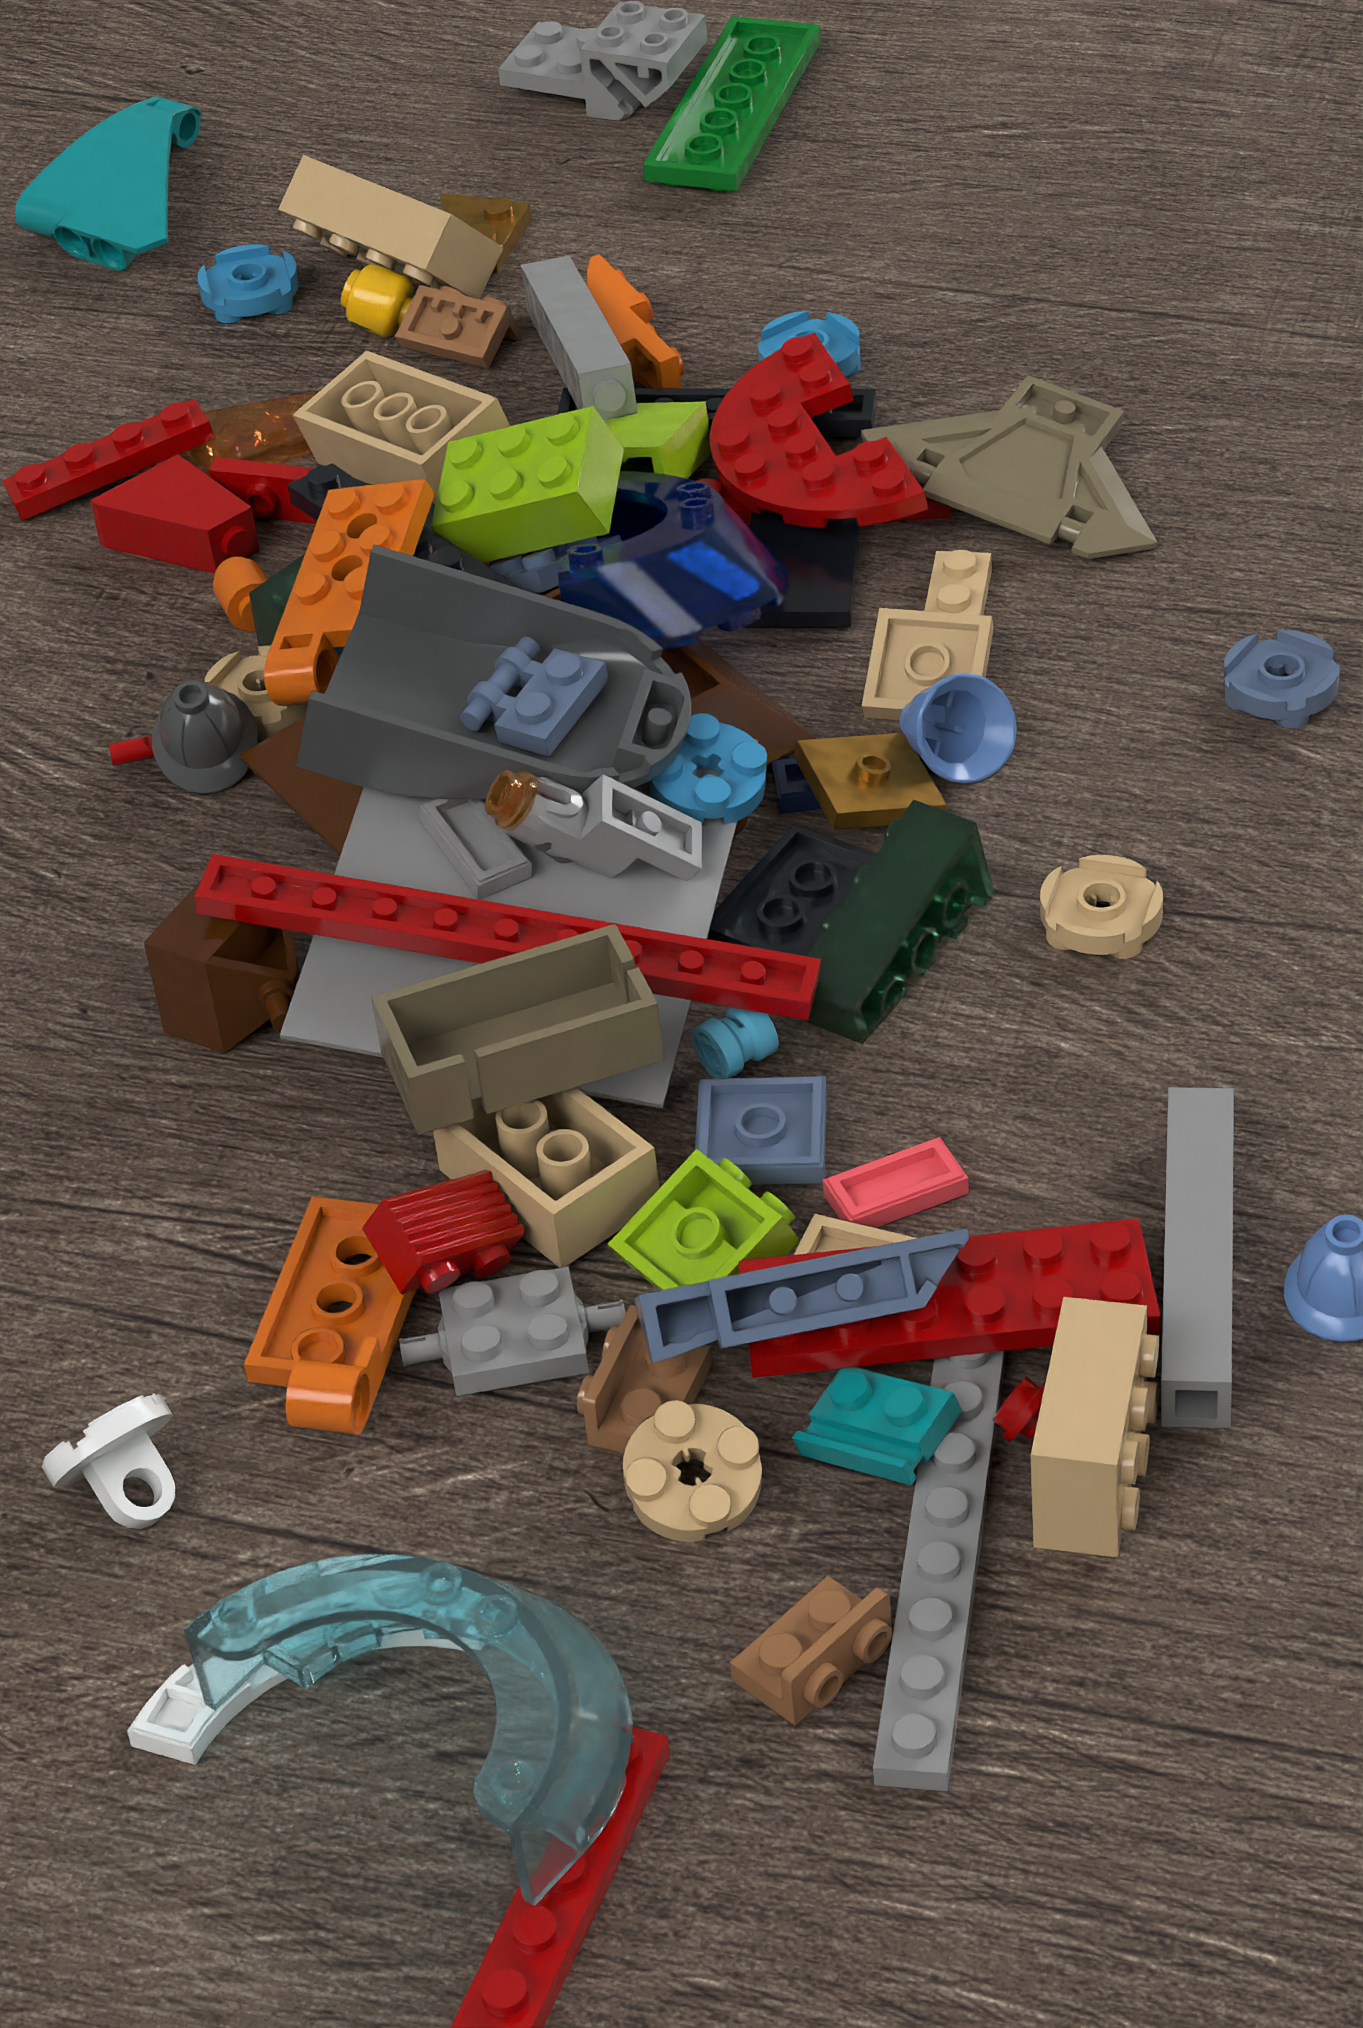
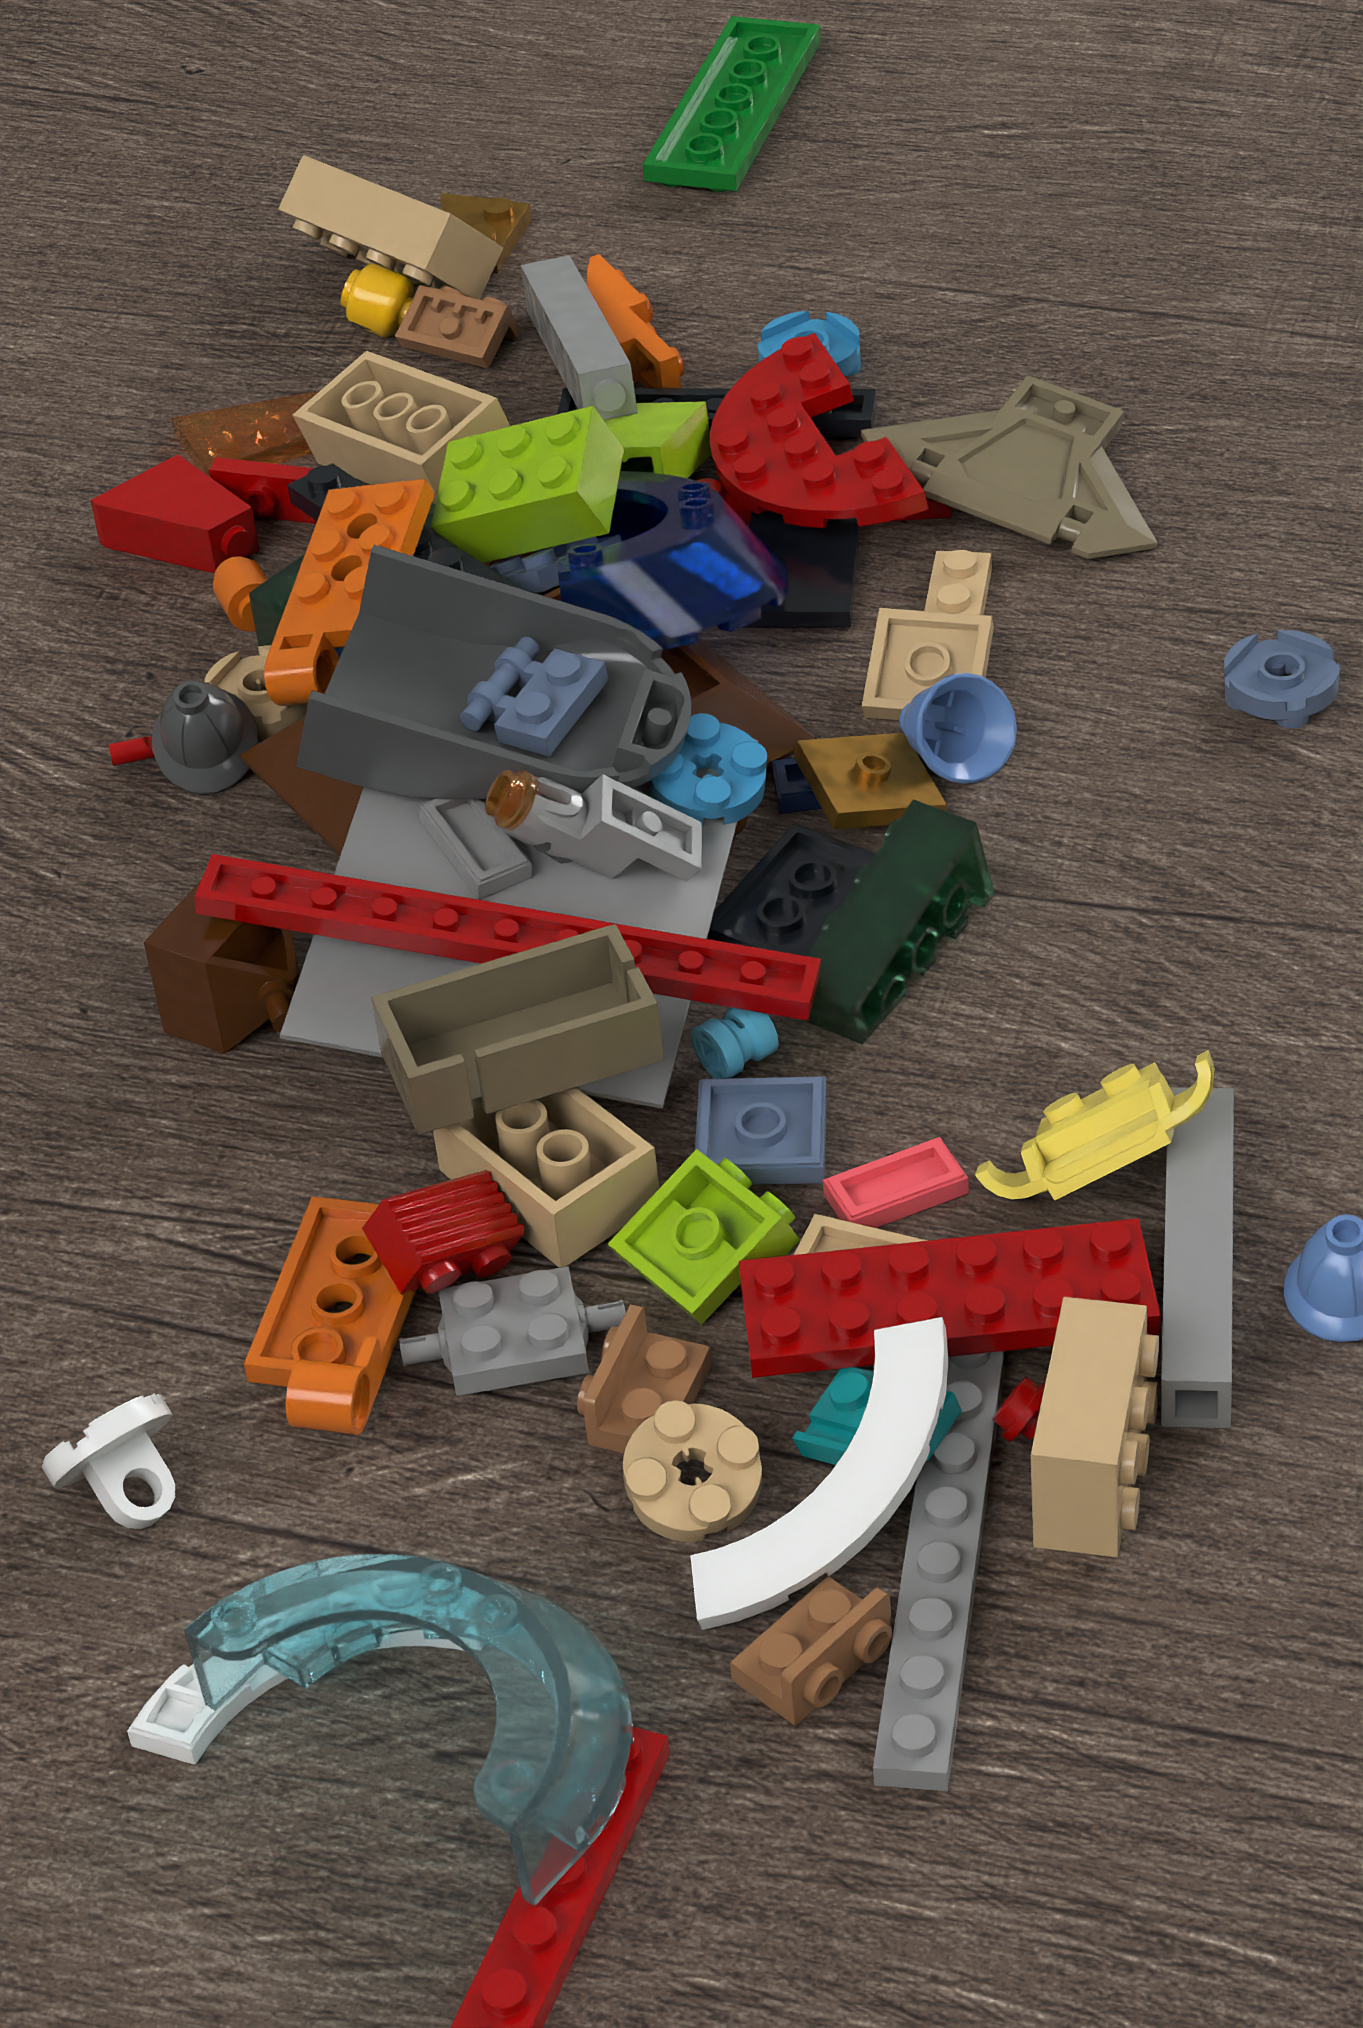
red plate [2,398,215,521] -> none
teal panel [15,96,203,271] -> none
dark azure plate [197,244,299,323] -> none
light grey piece [498,1,708,121] -> none
sand blue wedge [634,1228,969,1363] -> none
tan plate [1040,855,1163,959] -> none
none -> white tile [690,1317,948,1630]
none -> light yellow plate [975,1050,1215,1201]

